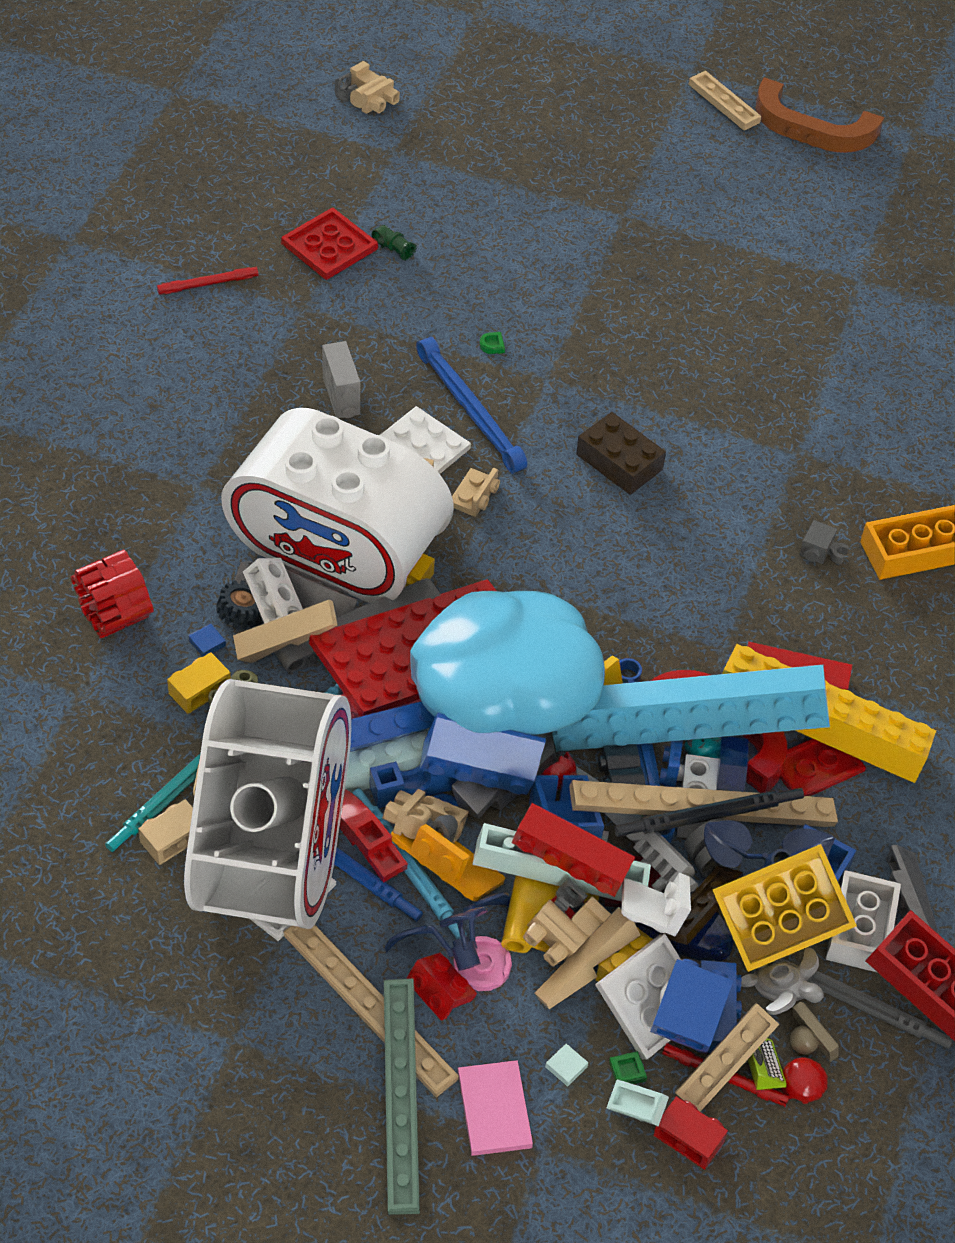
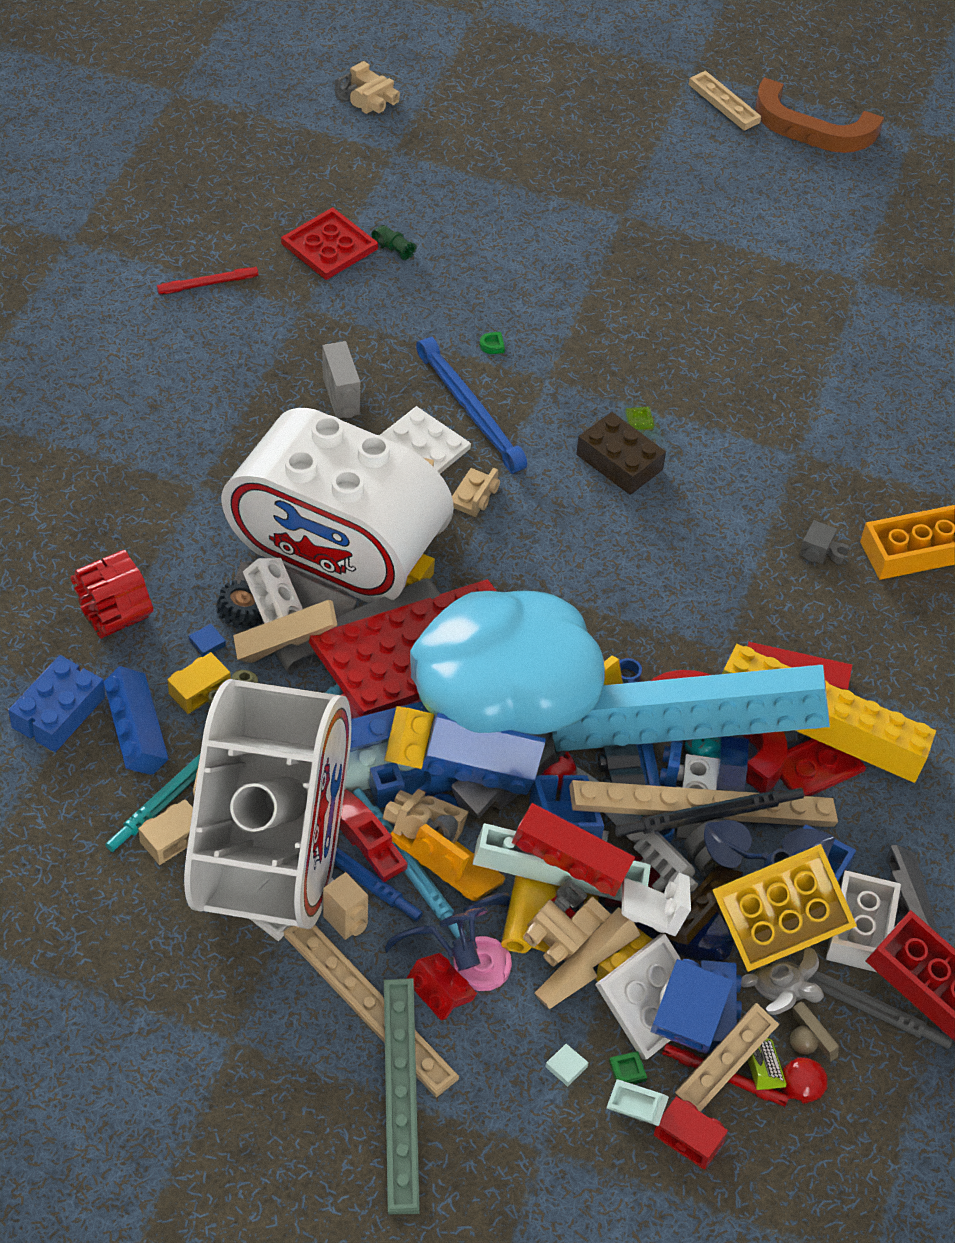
bright pink tile [458,1060,533,1156] -> none
none -> blue piece [8,655,106,752]
none -> blue brick [104,666,169,775]
none -> tan brick [323,872,368,940]
none -> yellow brick [384,706,434,769]
none -> clear neon green tile [625,406,654,430]

